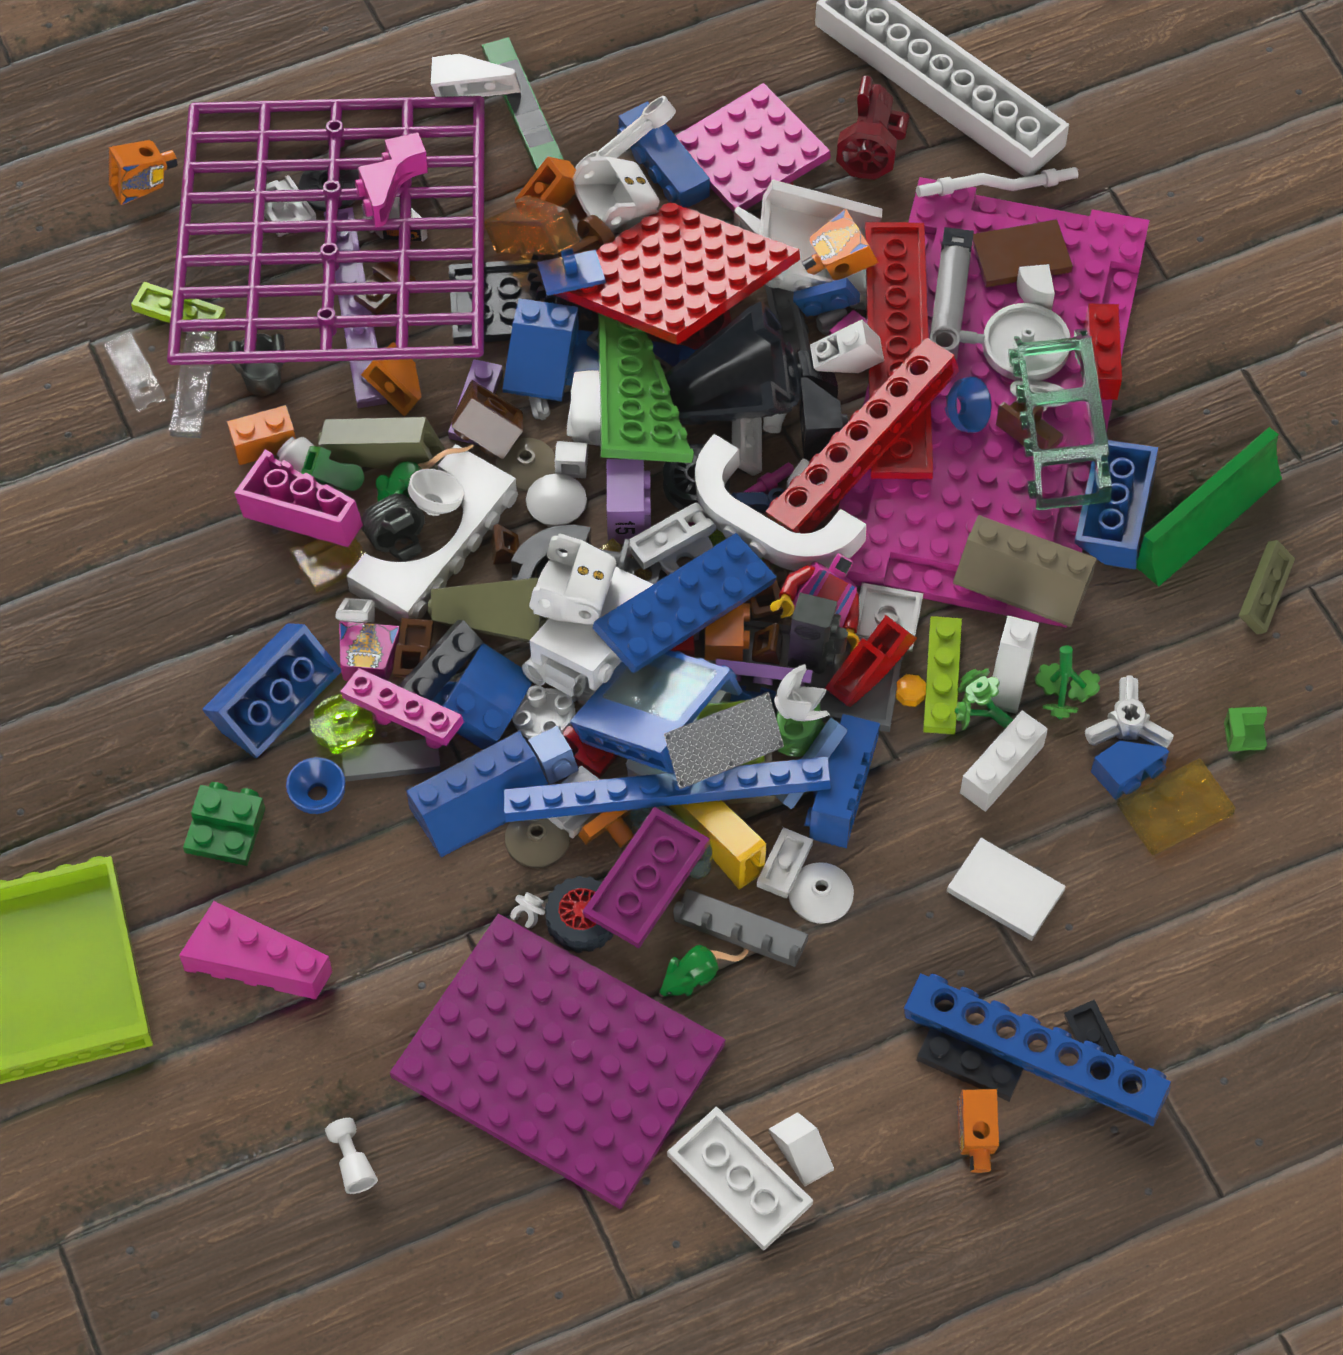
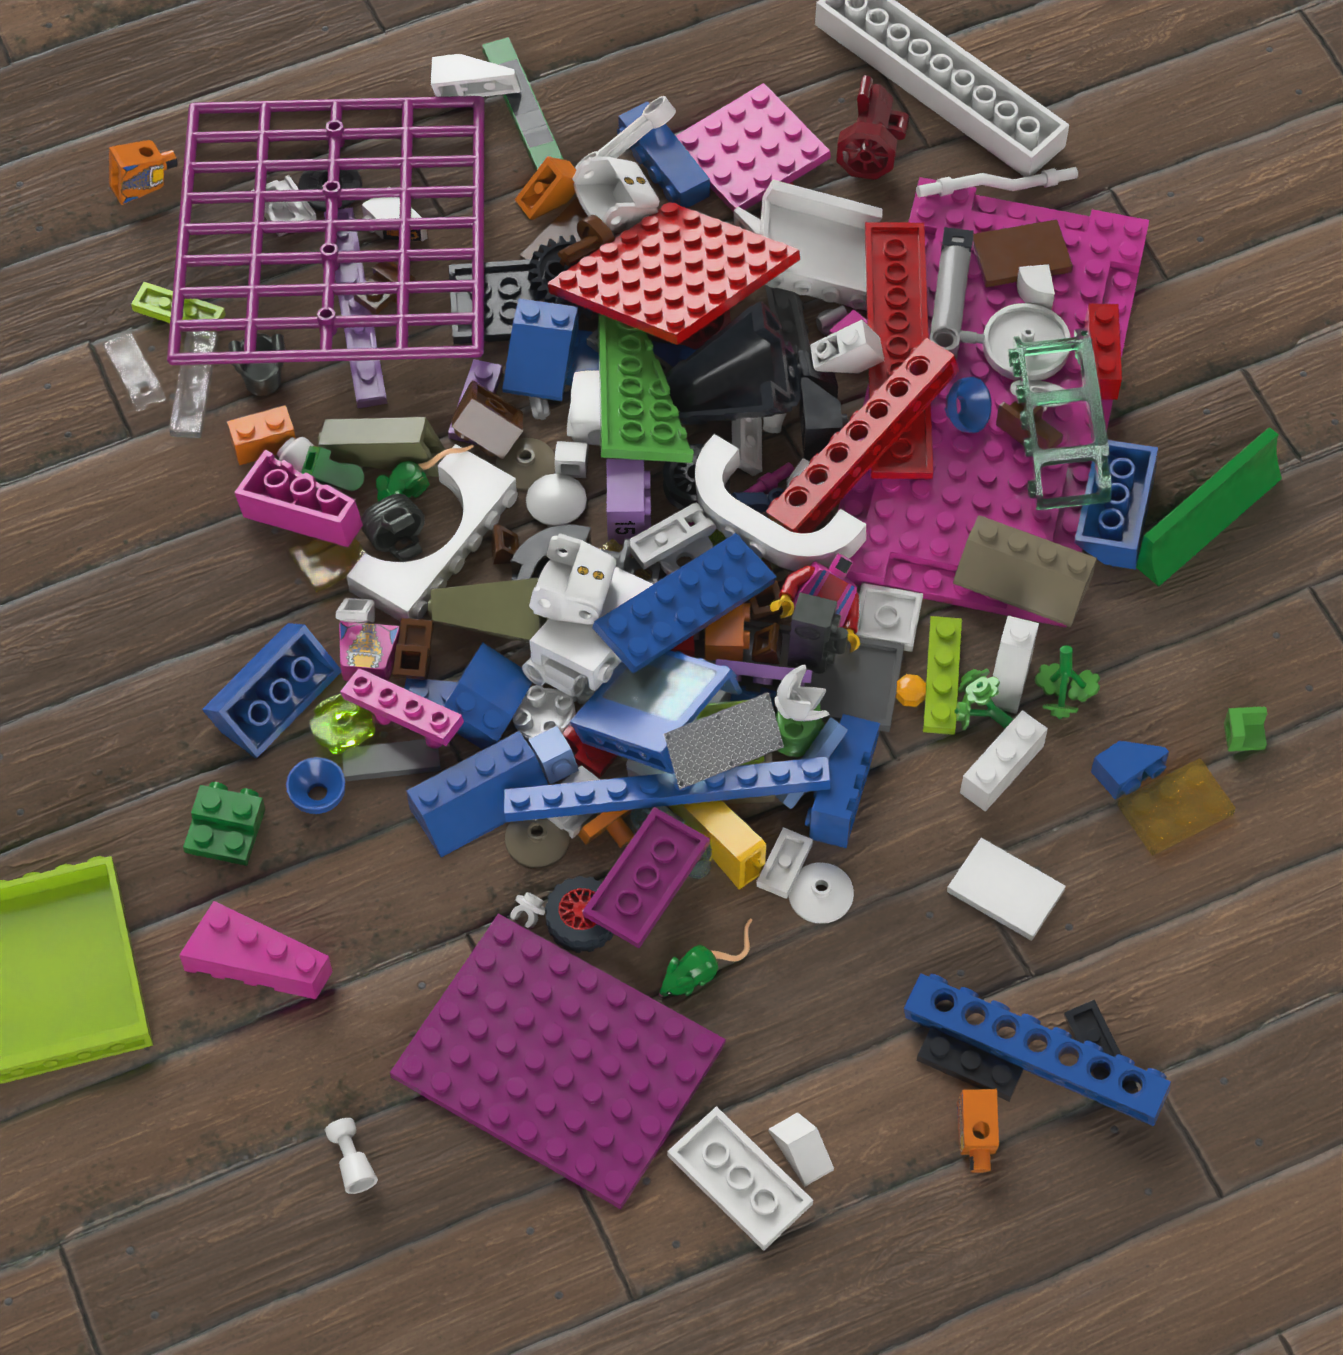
arch [355,132,428,228] -> none
orange slope [361,342,422,417] -> none
black plate [399,620,483,701] -> none
white piece [408,469,465,516] -> none
clear orange wedge [484,195,581,254] -> none
blue piece [537,248,606,296] -> none
hinge [673,889,808,967] -> none
blue plate [793,277,860,317] -> none
orange torso [802,209,878,280] -> none
red slope [825,615,917,707] -> none
white bush [1085,675,1174,748] -> none
olive plate [1239,540,1295,634] -> none

